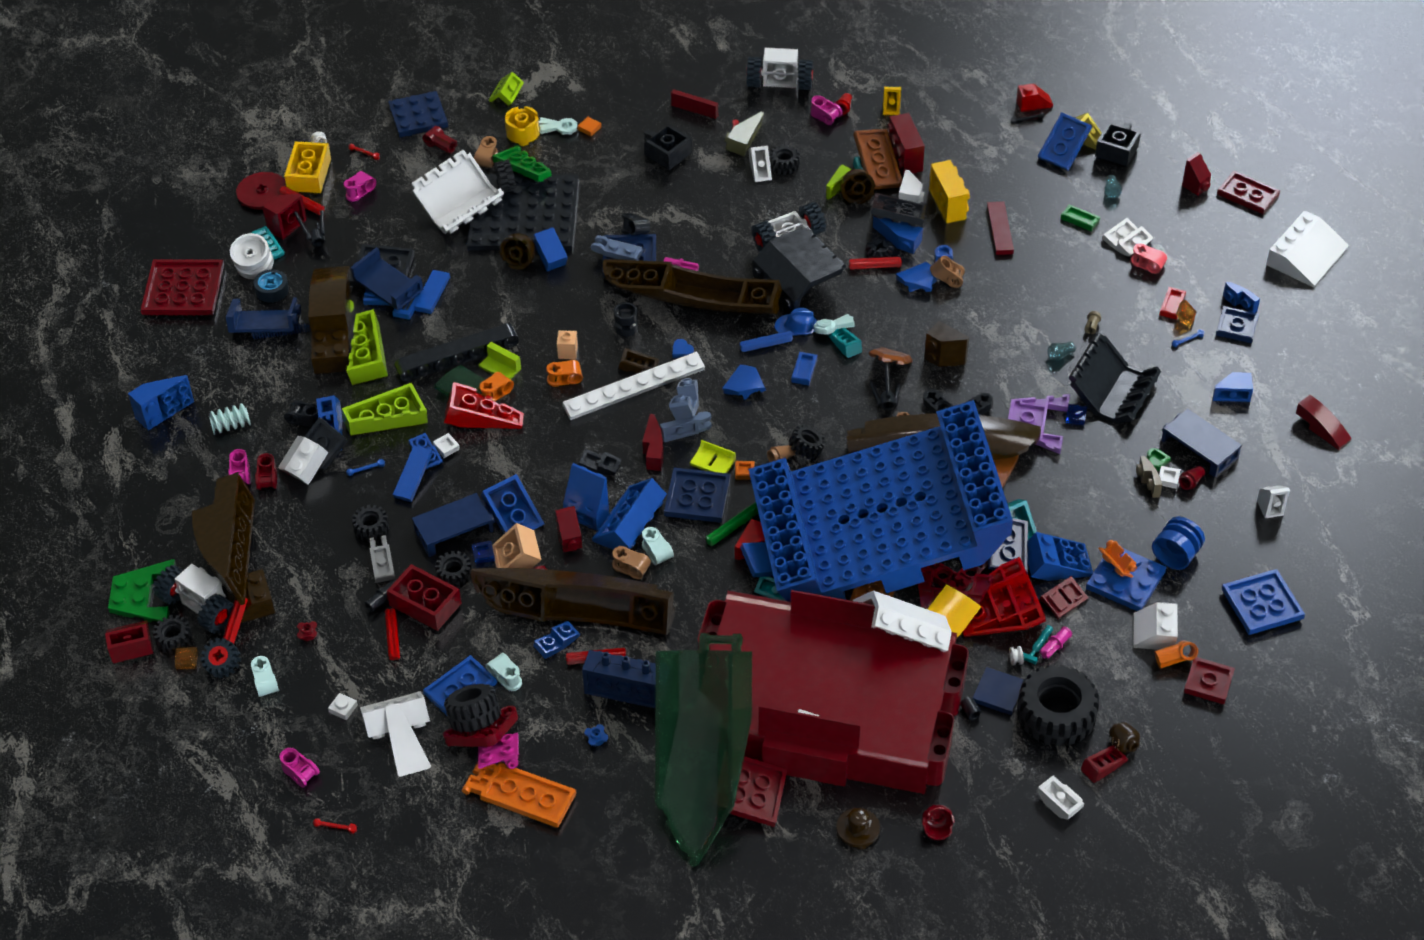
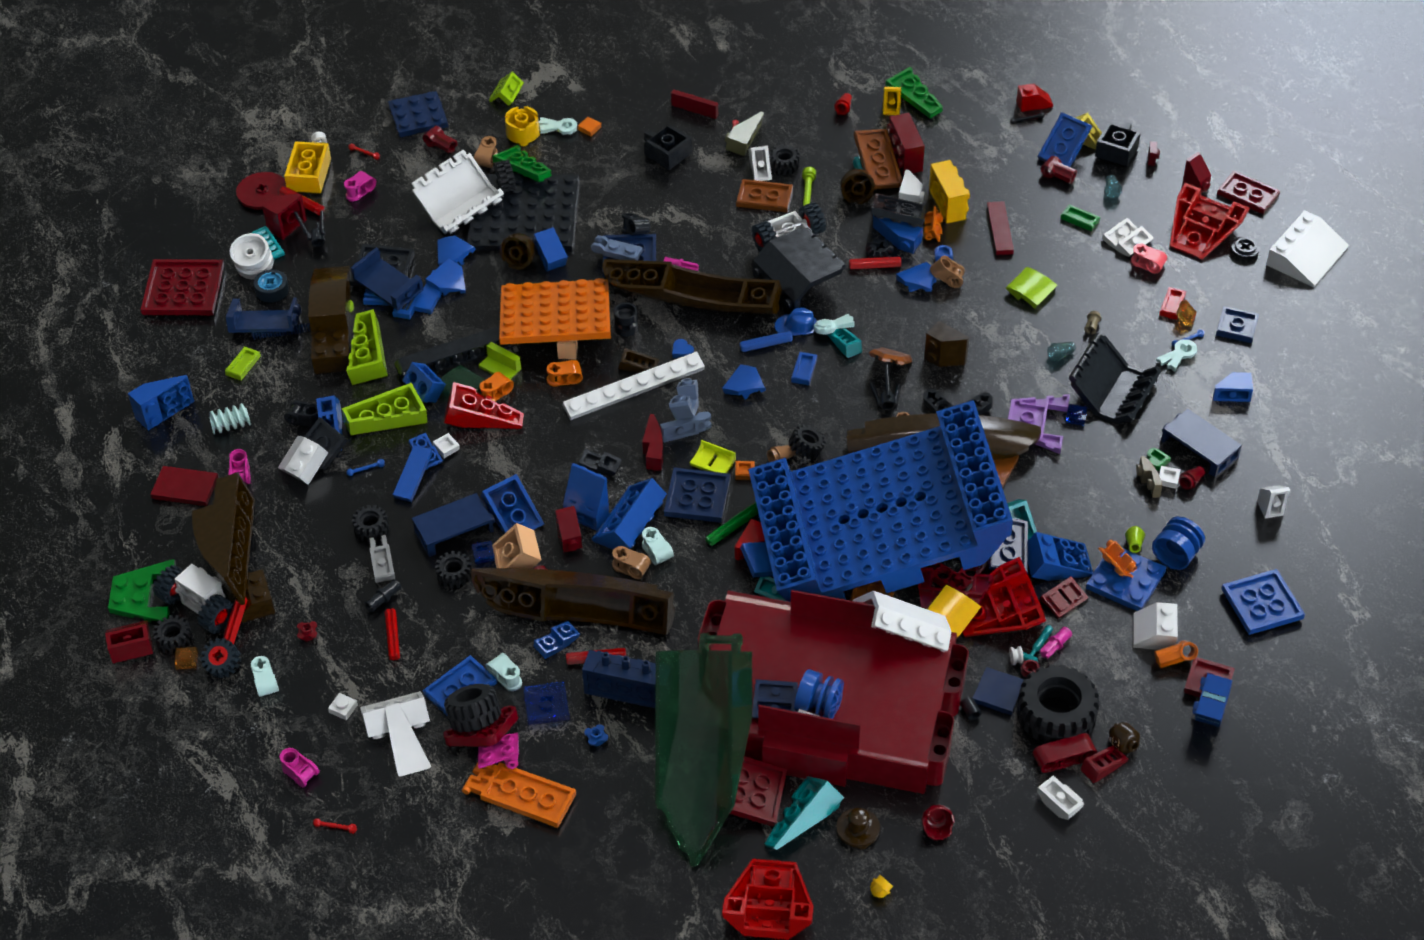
dark red piece [255,453,277,490] -> none
dark red brick [387,564,462,631] -> none
brick [746,48,813,90] -> none
dark pink piece [811,96,843,125] -> none
lime slope [826,165,851,200] -> none
blue slope [1223,282,1260,313] -> none
dark red slope [1296,394,1351,450] -> none
none -> dark red tile [150,466,219,506]
none -> lime tile [225,347,261,381]
none -> blue brick [402,362,446,403]
none -> blue slope [426,258,466,296]
none -> blue slope [438,236,475,266]
none -> orange plate [499,278,611,345]
none -> clear blue plate [523,681,570,726]
none -> red wedge [722,859,813,940]
none -> dark orange tile [736,179,793,212]
none -> dark blue slope [752,679,798,719]
none -> teal wedge [765,776,844,850]
none -> blue wheel [794,669,844,719]
none -> lime piece [802,167,816,206]
none -> yellow plate [870,875,893,898]
none -> green wing [885,67,943,119]
none -> orange hinge [924,206,943,242]
none -> lime slope [1005,267,1057,309]
none -> dark red plate [1020,660,1040,678]
none -> dark red beam [1033,733,1098,773]
none -> dark red piece [1040,156,1077,184]
none -> lime cone [1125,526,1145,553]
none -> plate [1148,141,1160,166]
none -> light aqua piece [1156,340,1197,371]
none -> red wedge [1170,183,1250,260]
none -> blue container [1193,673,1233,727]
none -> gear [1231,237,1260,259]

